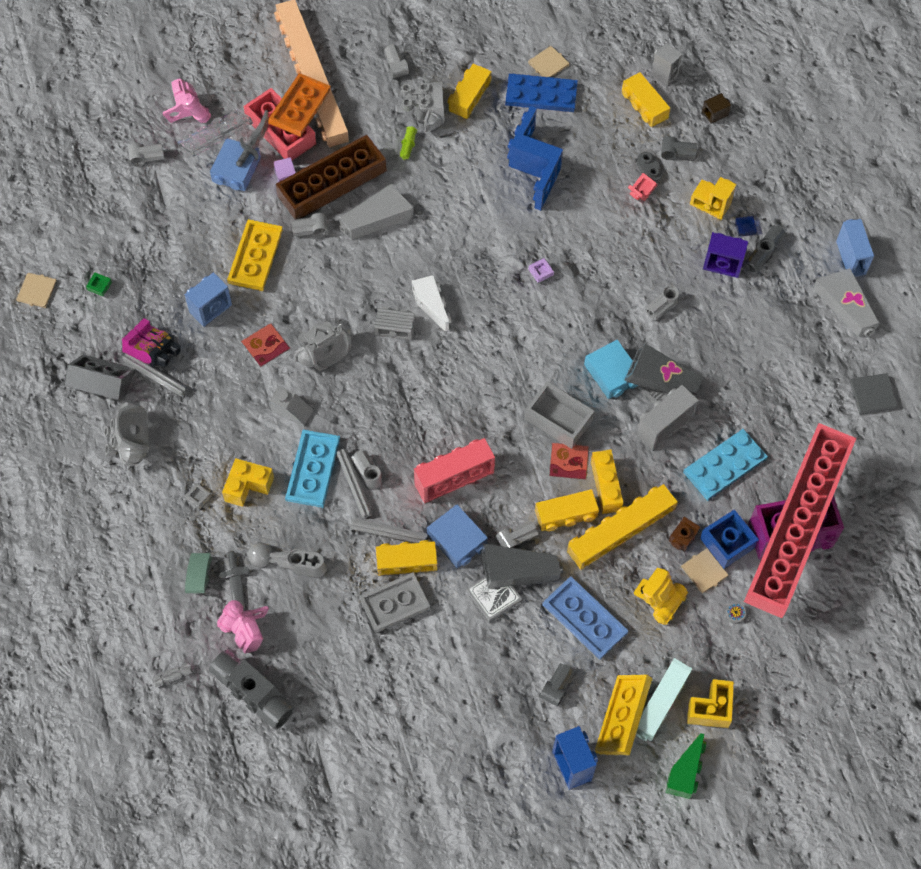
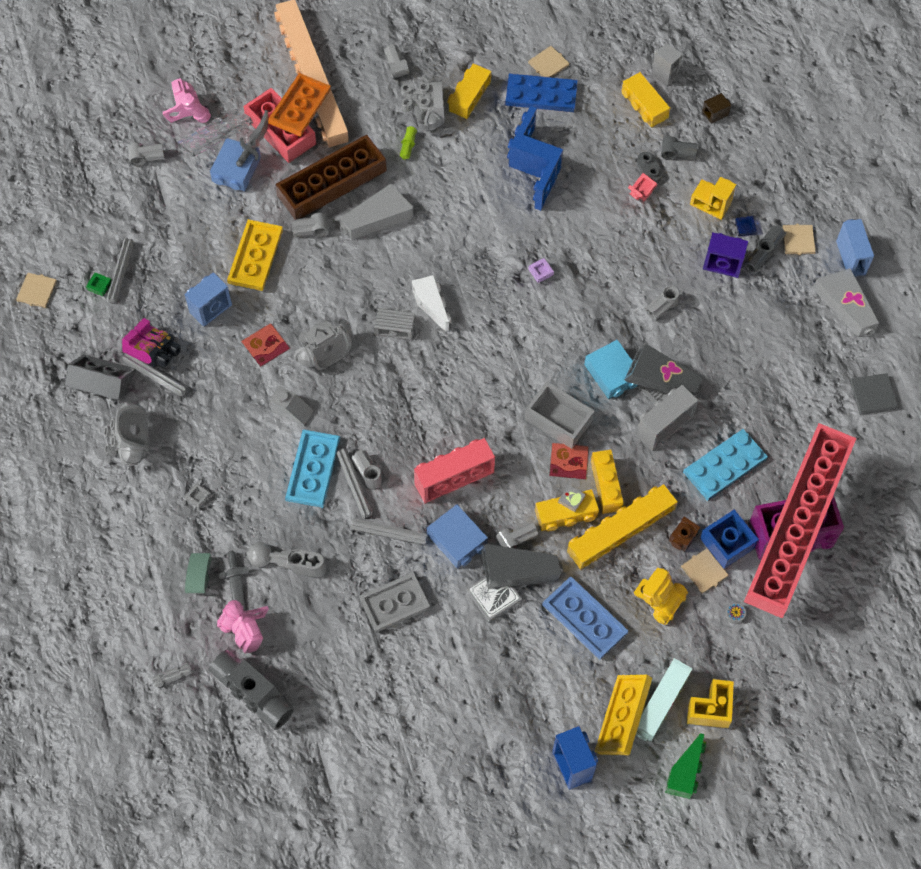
yellow brick [222,458,274,507] -> none
lavender brick [274,157,296,182] -> none
yellow brick [376,540,437,576] -> none
dark grey piece [539,663,575,707] -> none
none -> light grey axle [107,238,134,303]
none -> tile [558,485,586,512]
none -> tan piece [782,223,815,255]

